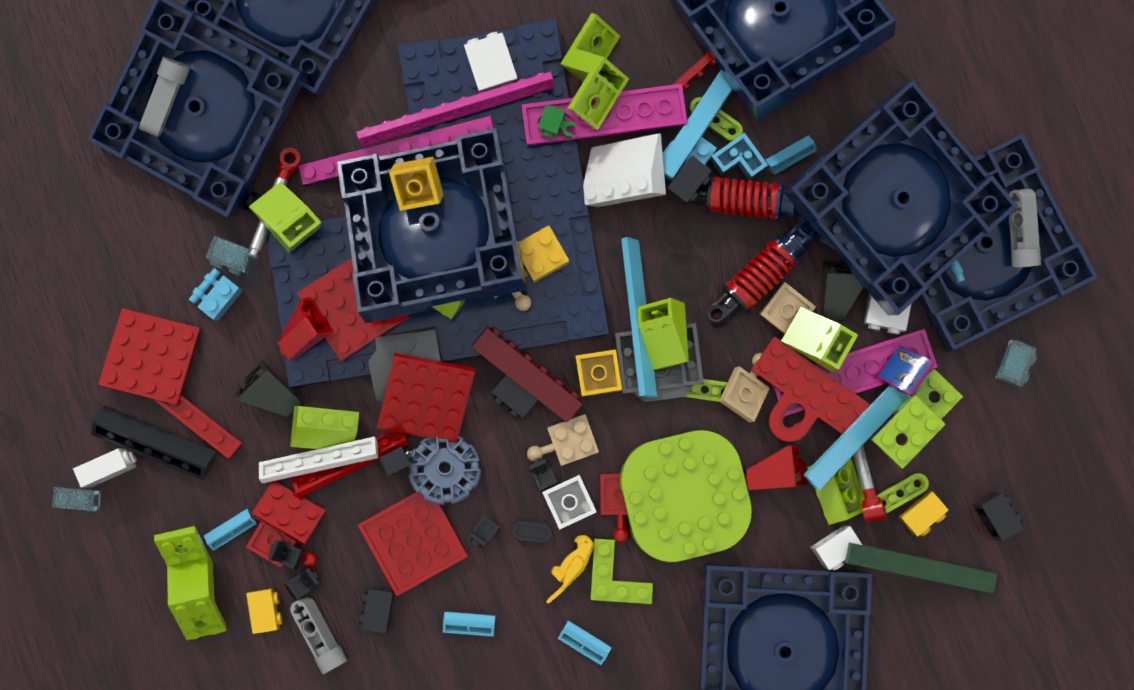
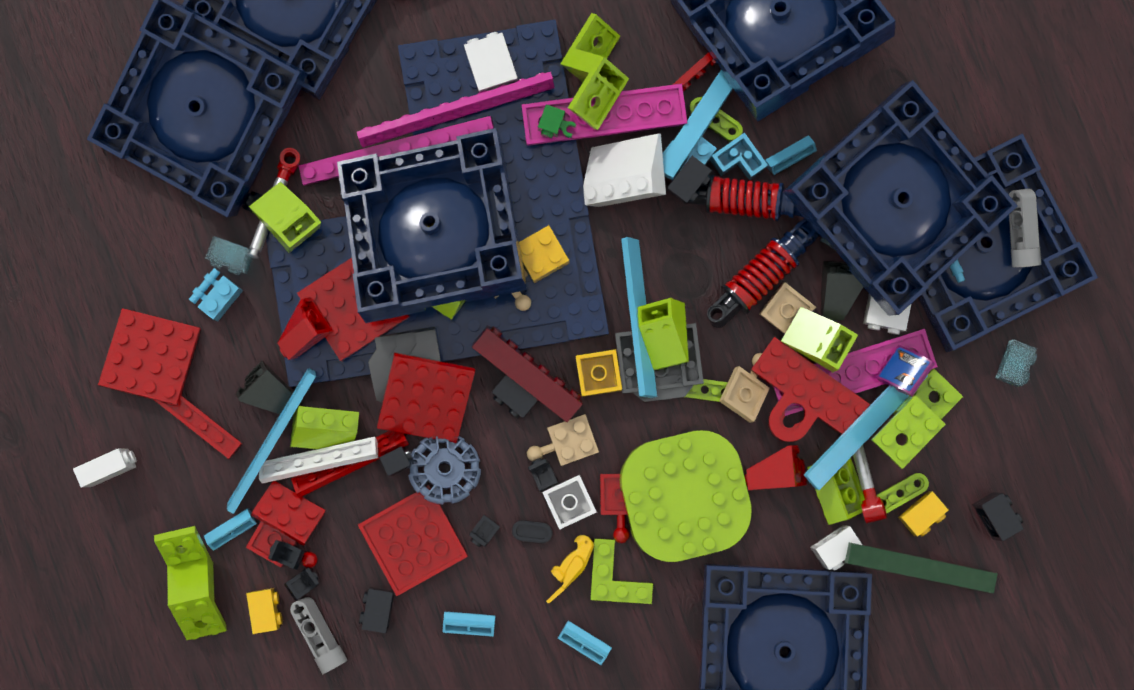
clear light blue brick [52,487,101,511] -> none
black brick [91,406,216,480] -> none
light grey beam [139,57,190,137] -> none
yellow brick [389,157,444,211] -> none
none -> medium azure tile [227,368,316,514]

